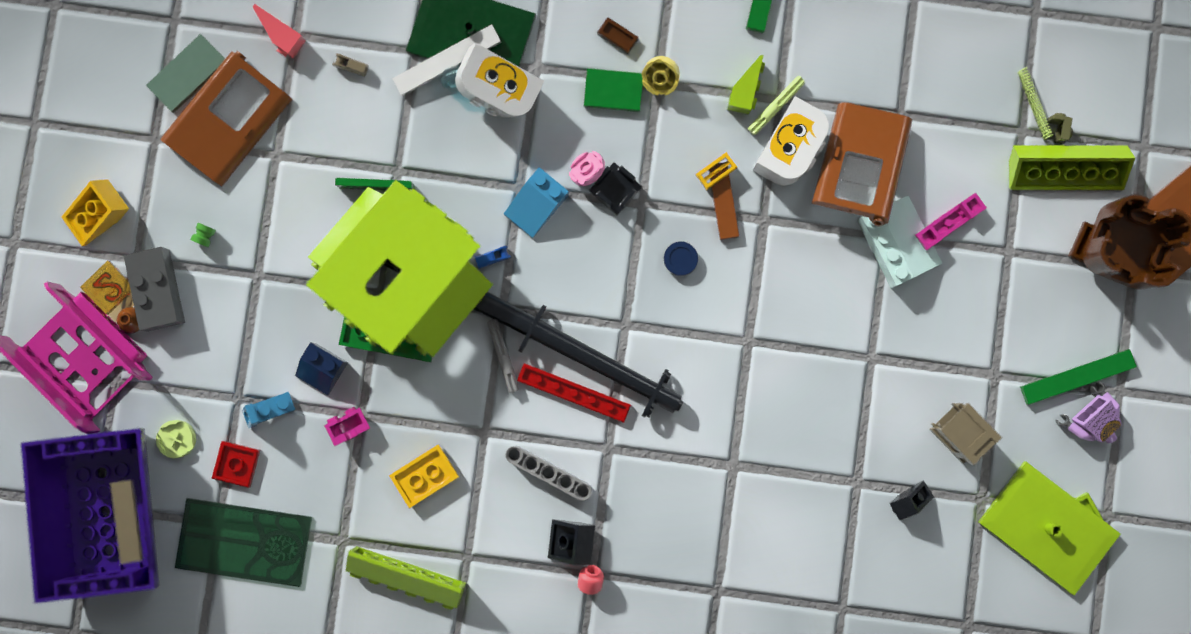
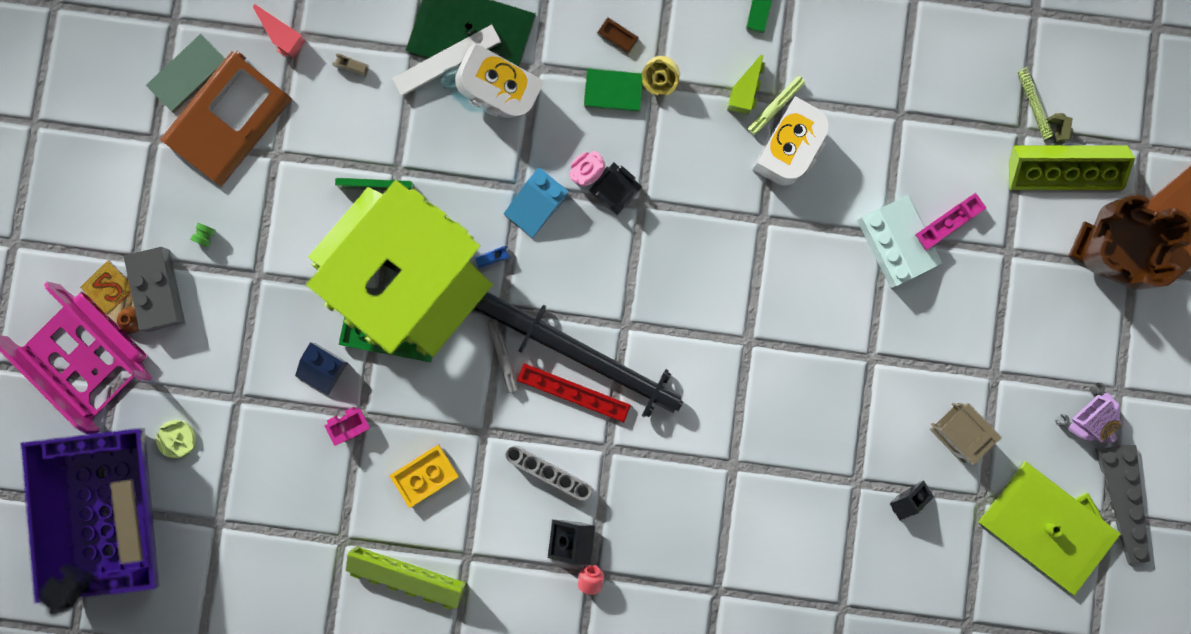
yellow slope [61,179,129,247] -> none
clear green piece [175,498,312,587] -> none
red tile [211,441,260,488] -> none
dark azure bracket [242,392,295,428] -> none
dark blue piece [664,241,698,276] -> none
yellow tile [695,152,738,191] -> none
dark orange tile [708,162,739,240] -> none
dark orange piece [812,102,912,226] -> none
green tile [1020,349,1137,405] -> none
none -> black panel [39,564,95,617]
none -> dark grey wing [1095,445,1150,564]

